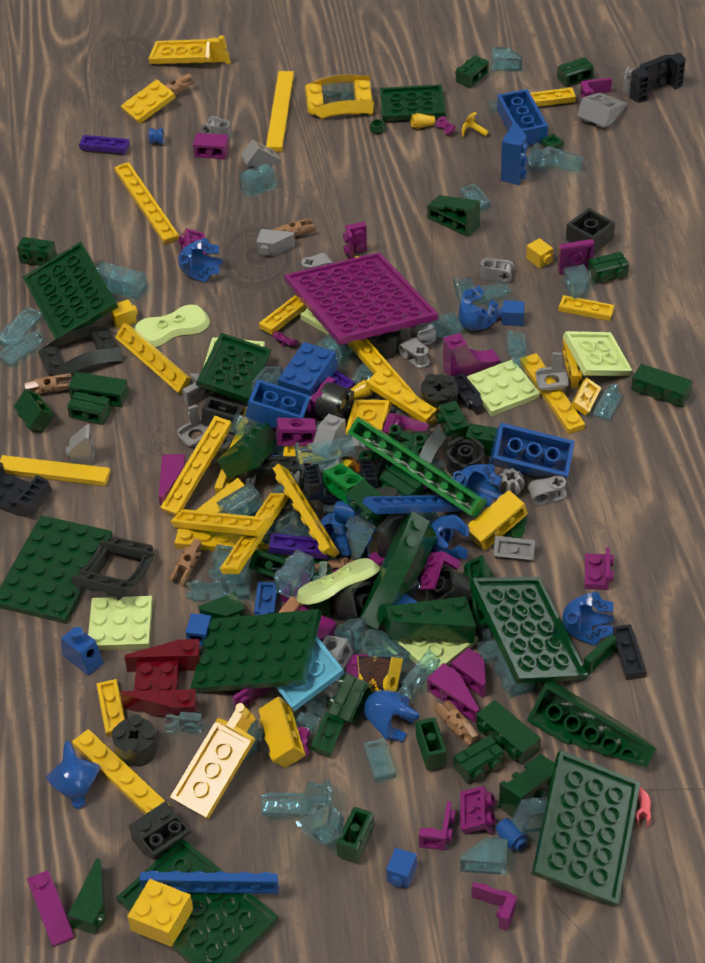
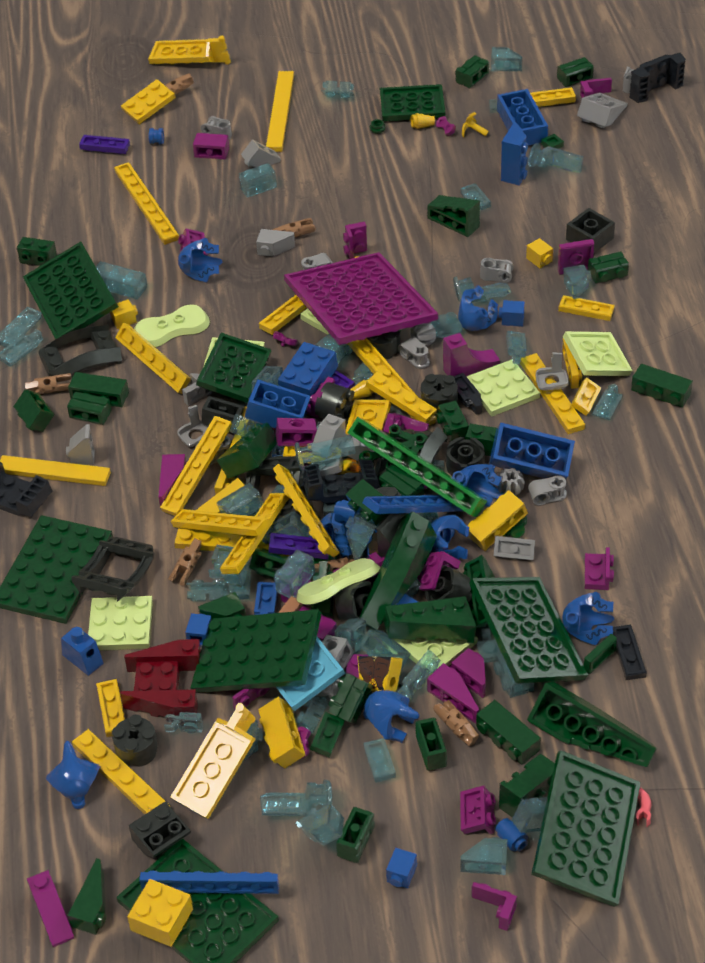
yellow wedge [305,74,374,120] -> none
green brick [323,463,366,505] -> none
magenta bracket [419,801,455,851] -> none
dark green brick [453,735,504,784] -> none

